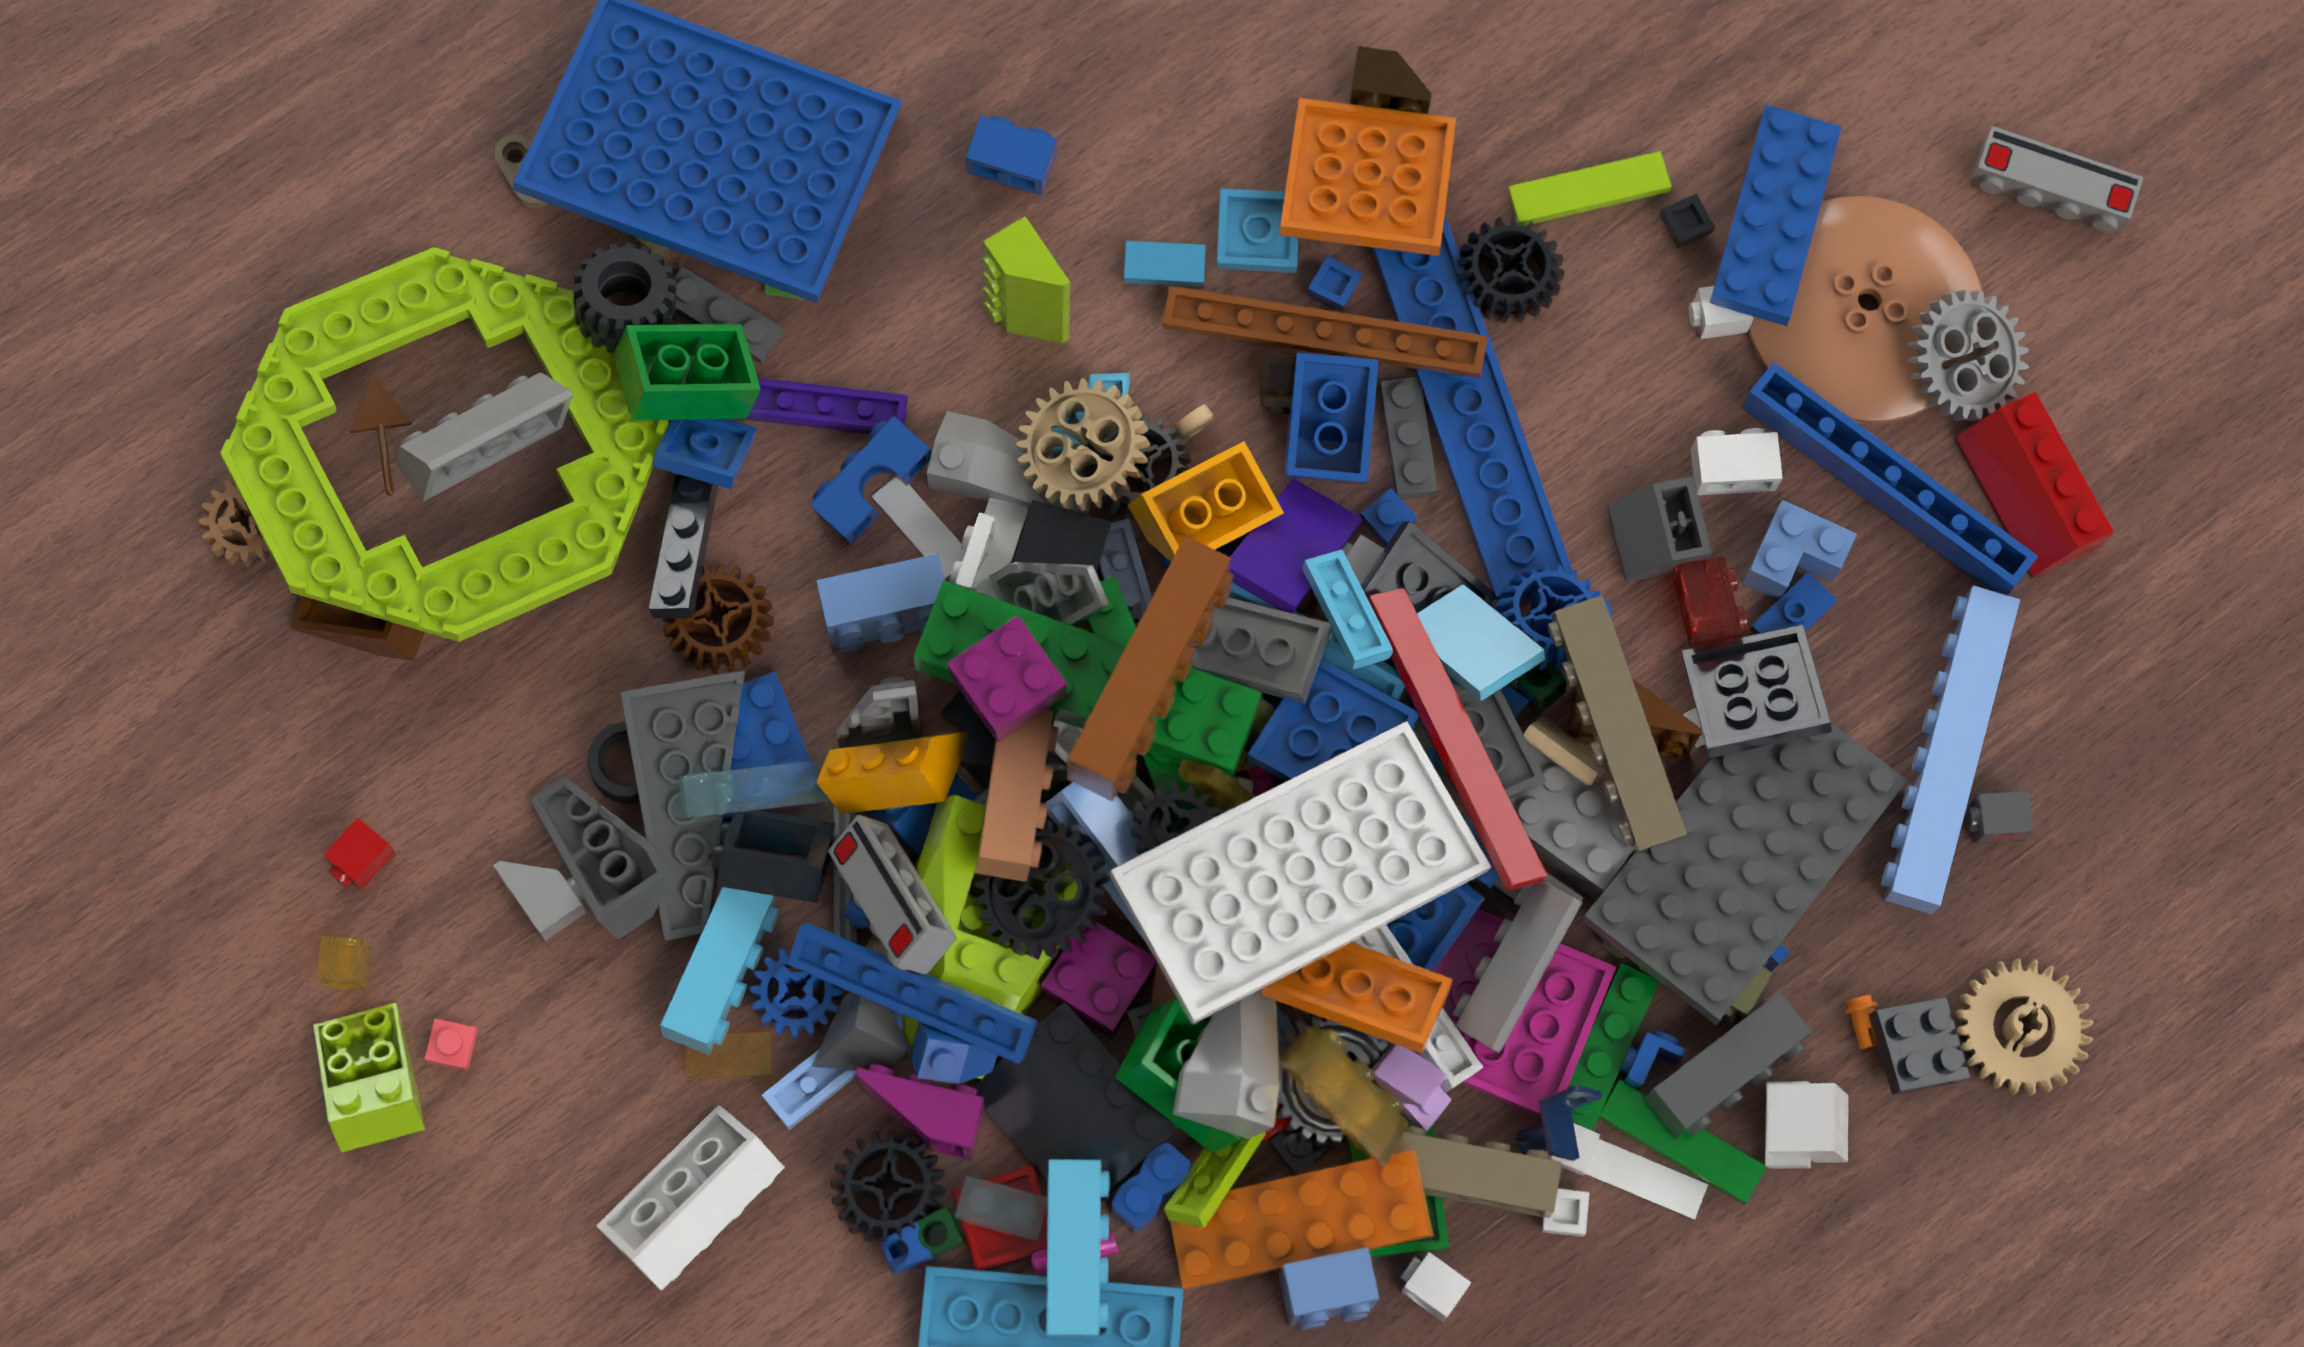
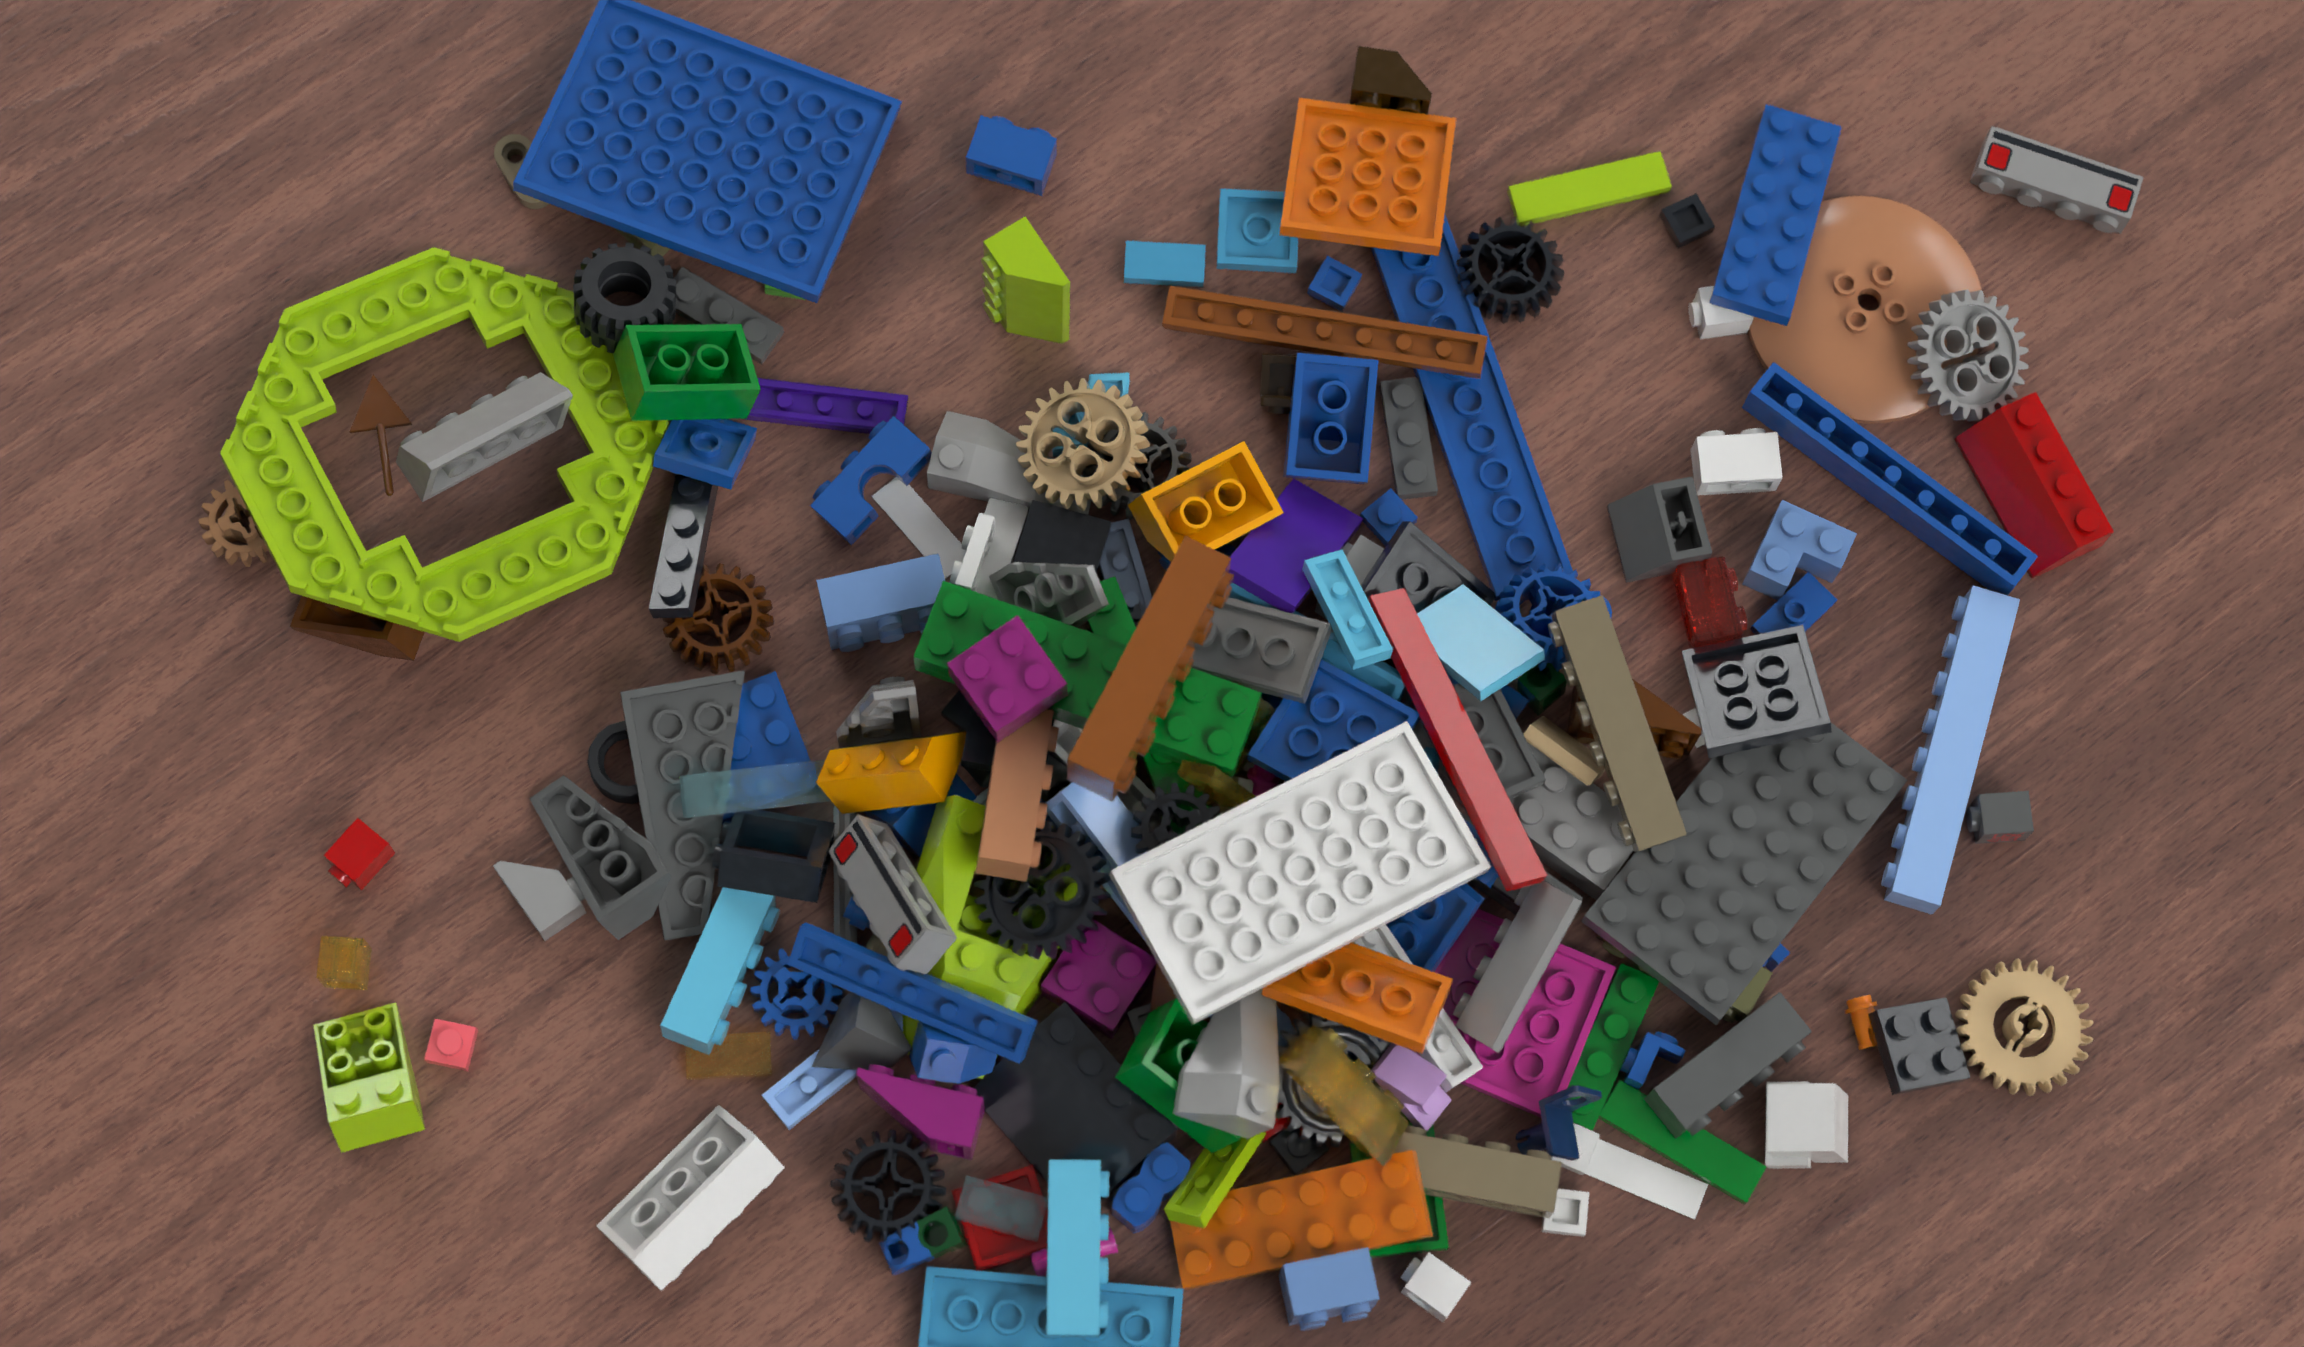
tan tile [1175,404,1214,440] -> none

